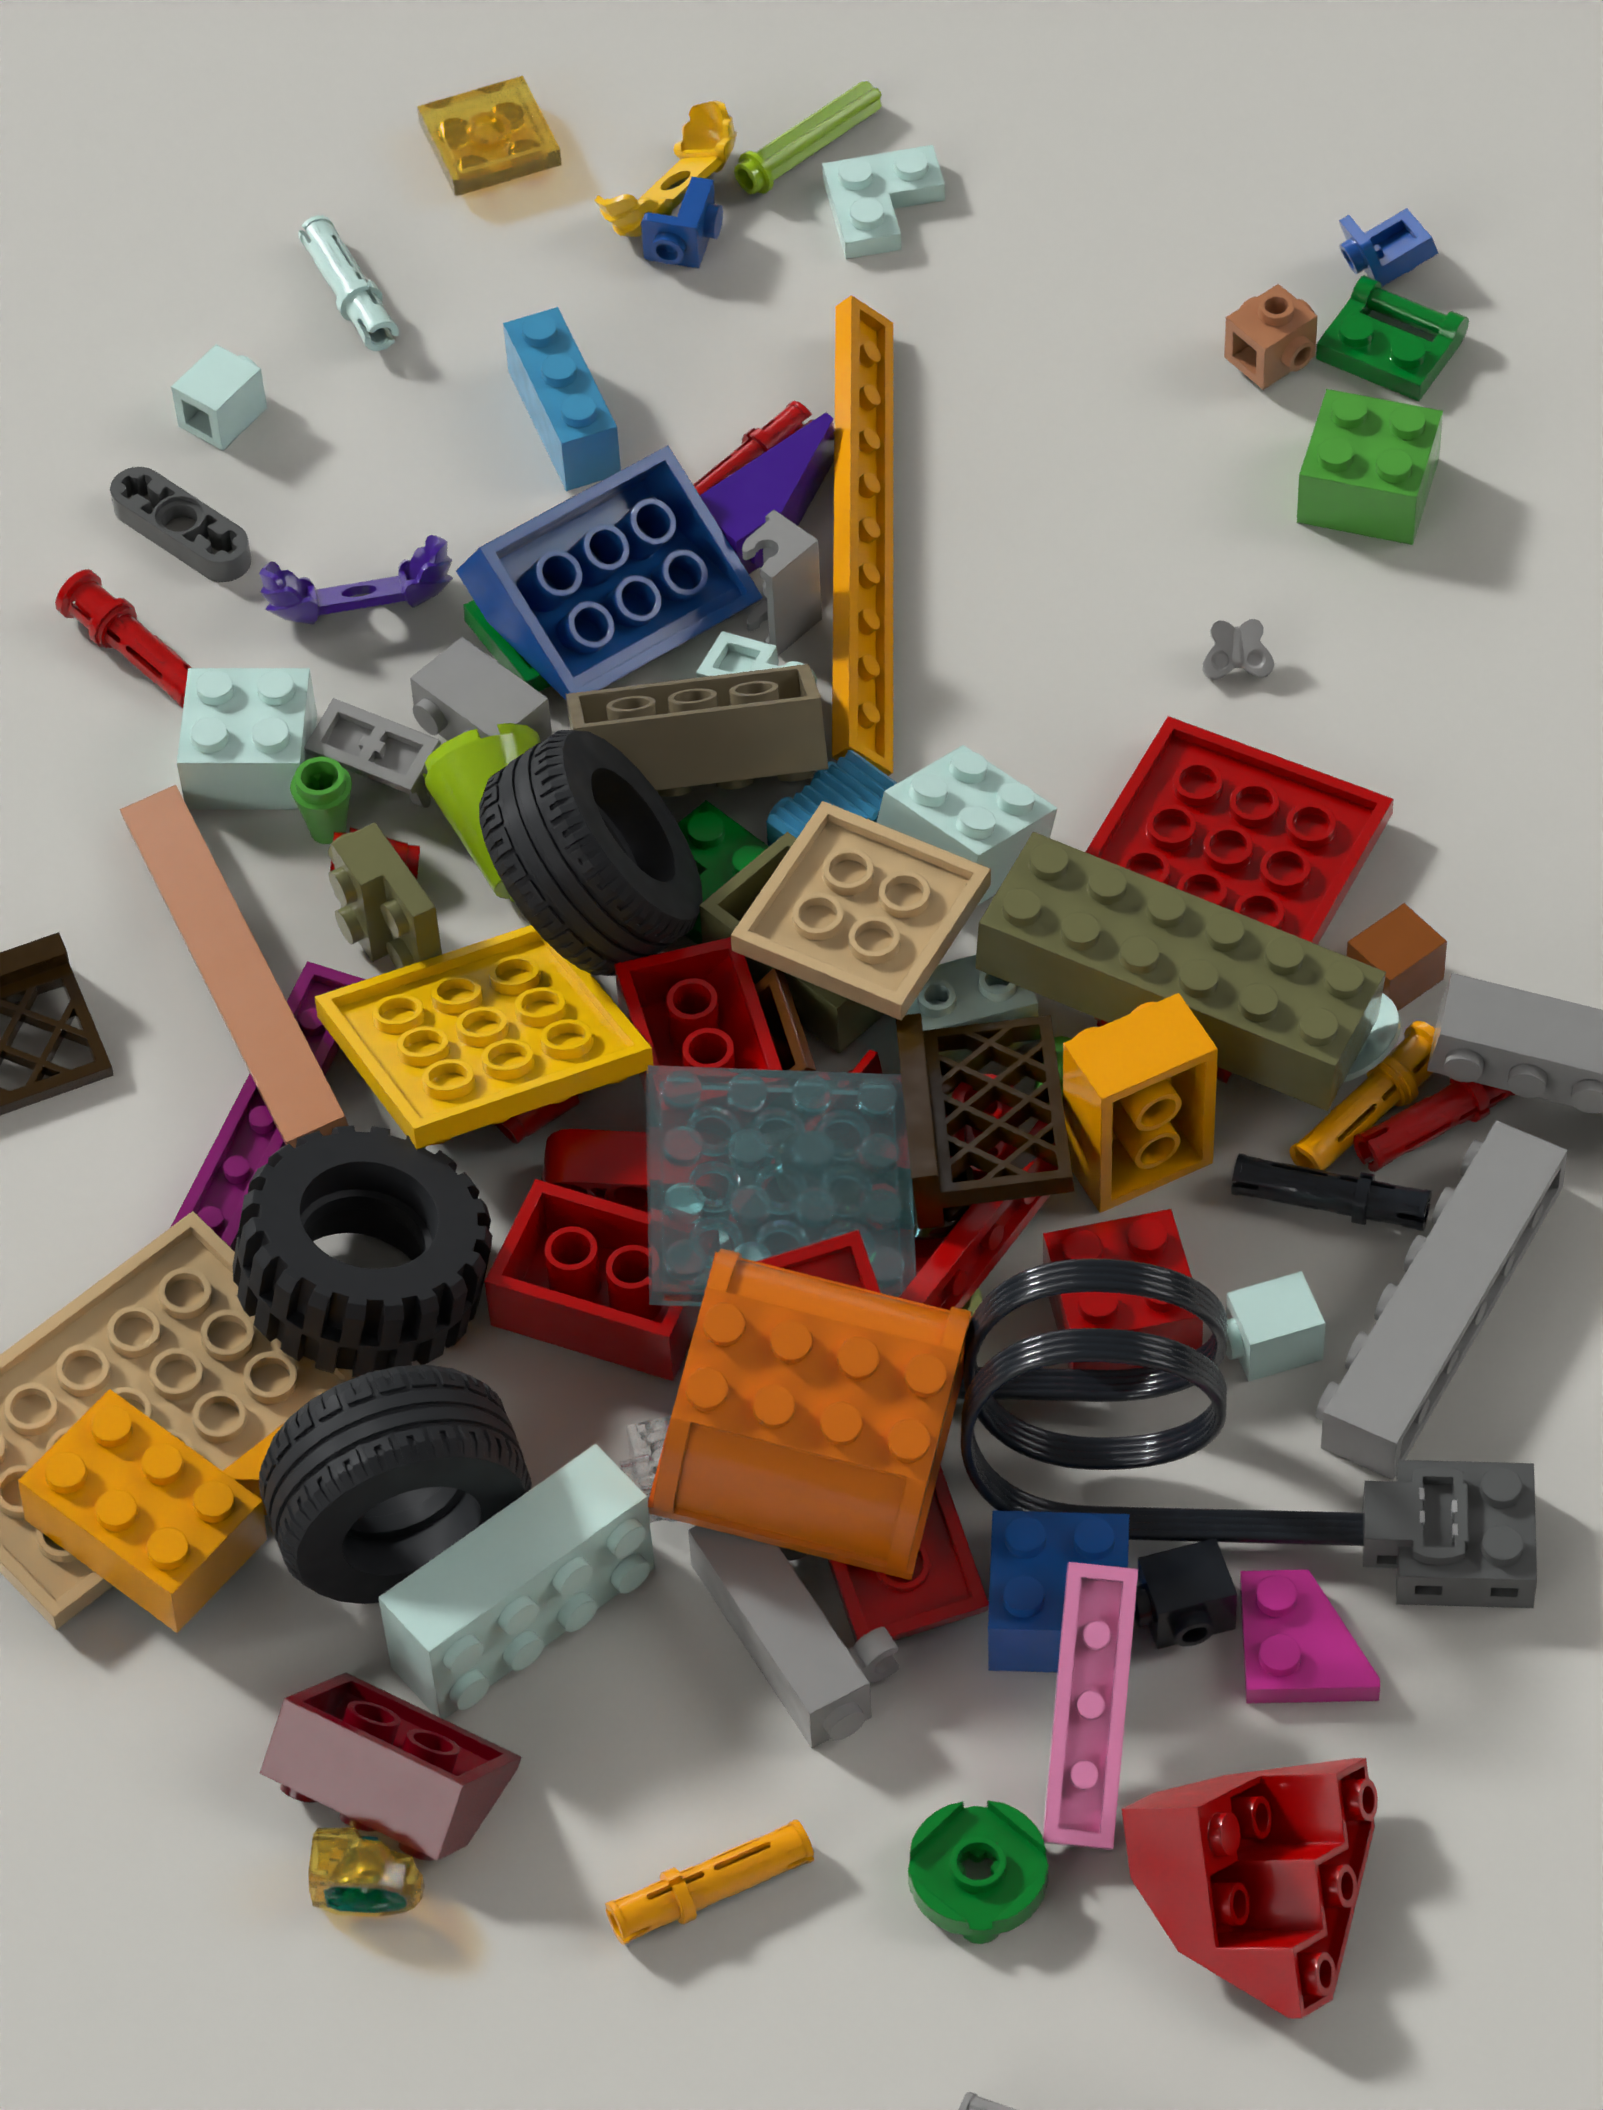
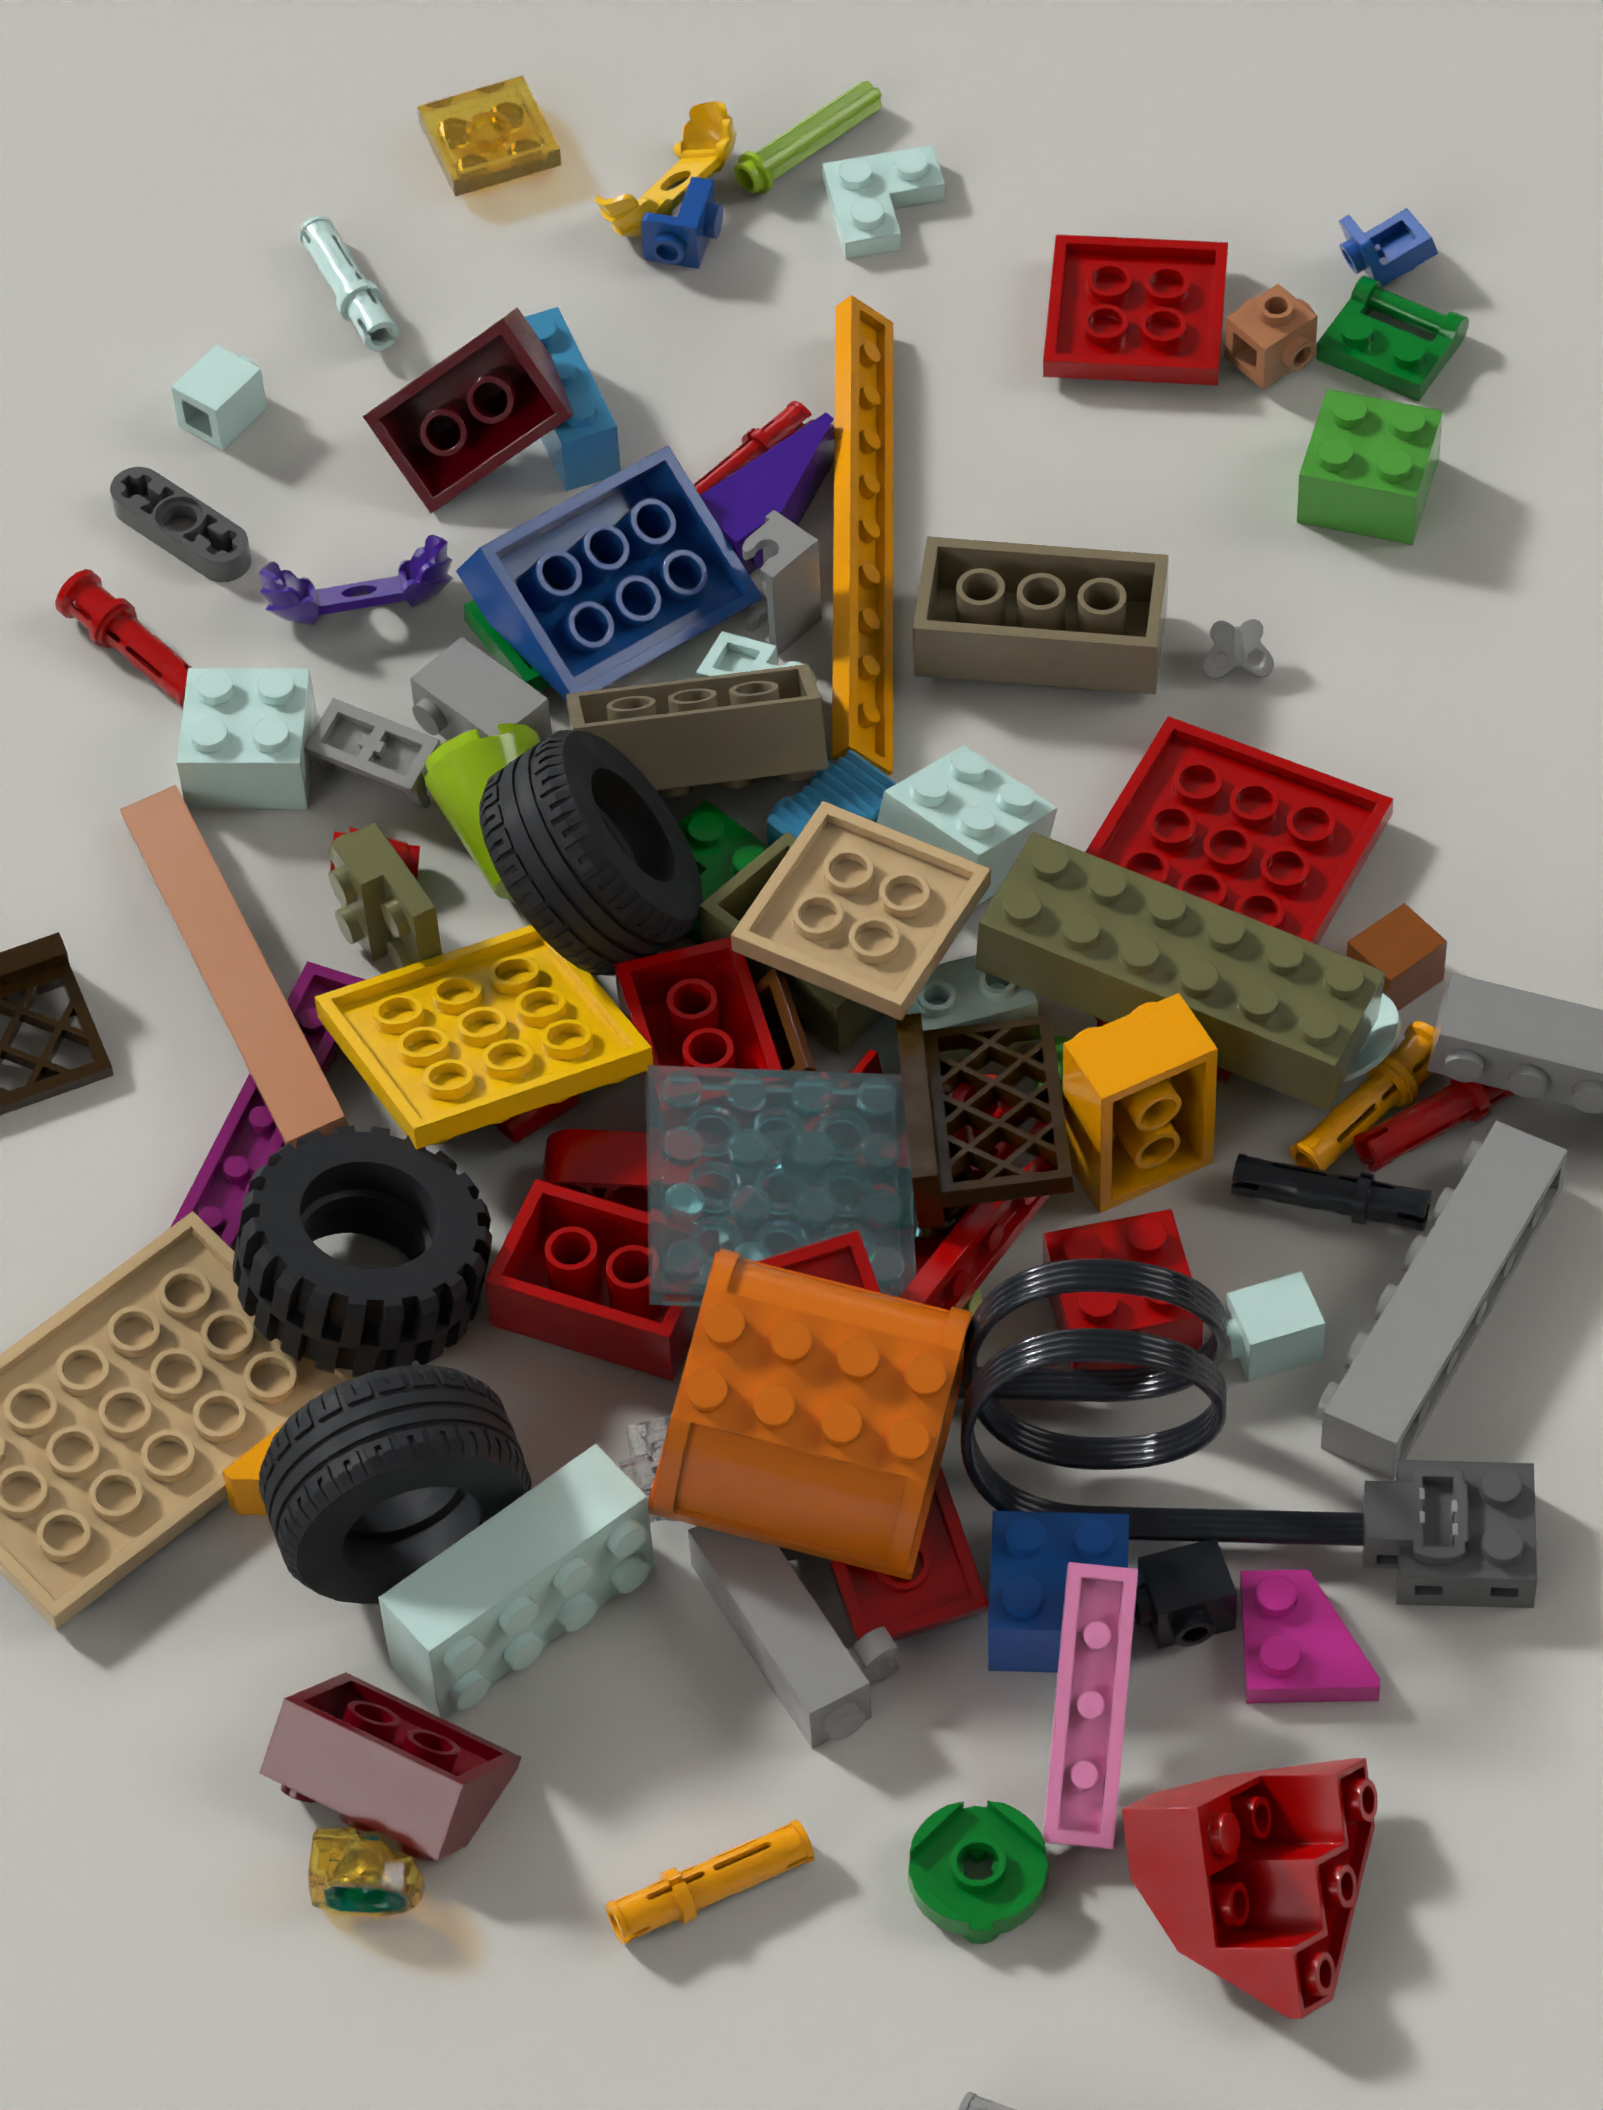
light orange brick [18,1389,267,1633] -> none
bright green cone [290,756,352,844] -> none
none -> dark red slope [362,307,574,514]
none -> dark tan brick [913,536,1169,695]
none -> red plate [1043,234,1228,386]

